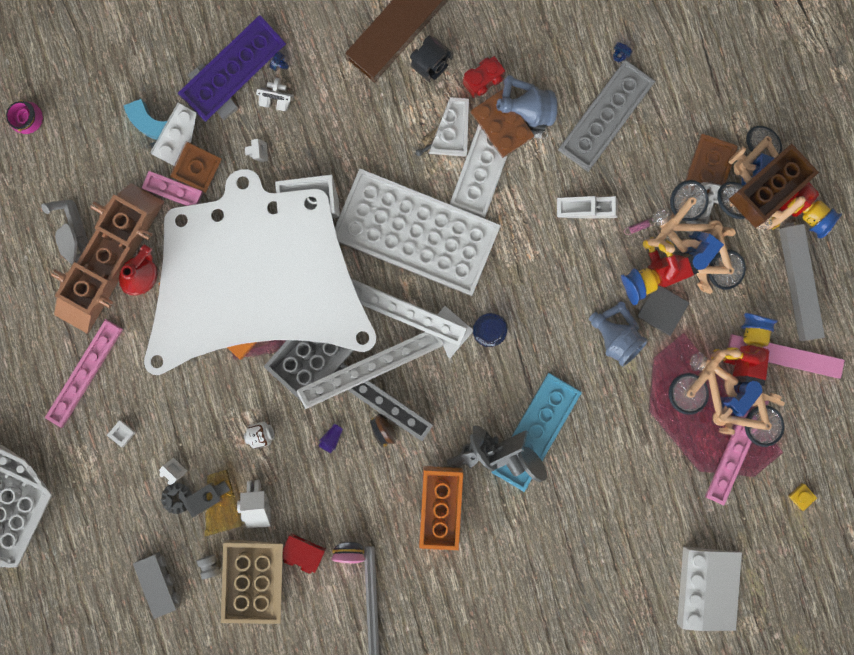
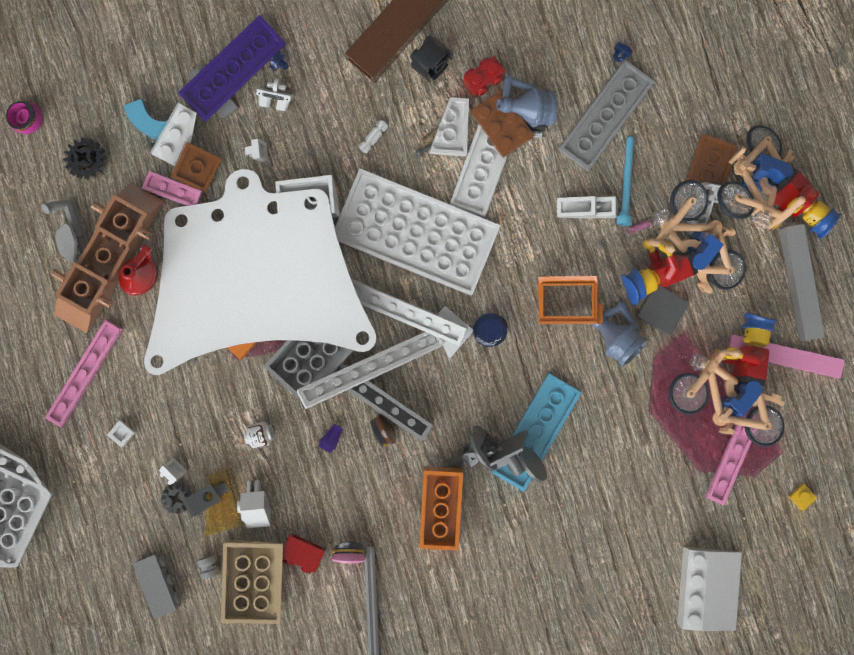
reddish brown brick [728,143,819,229] -> none
none -> black gear [63,138,107,180]
none -> white axle [359,120,388,153]
none -> orange piece [538,276,603,324]
none -> medium azure piece [617,136,634,226]

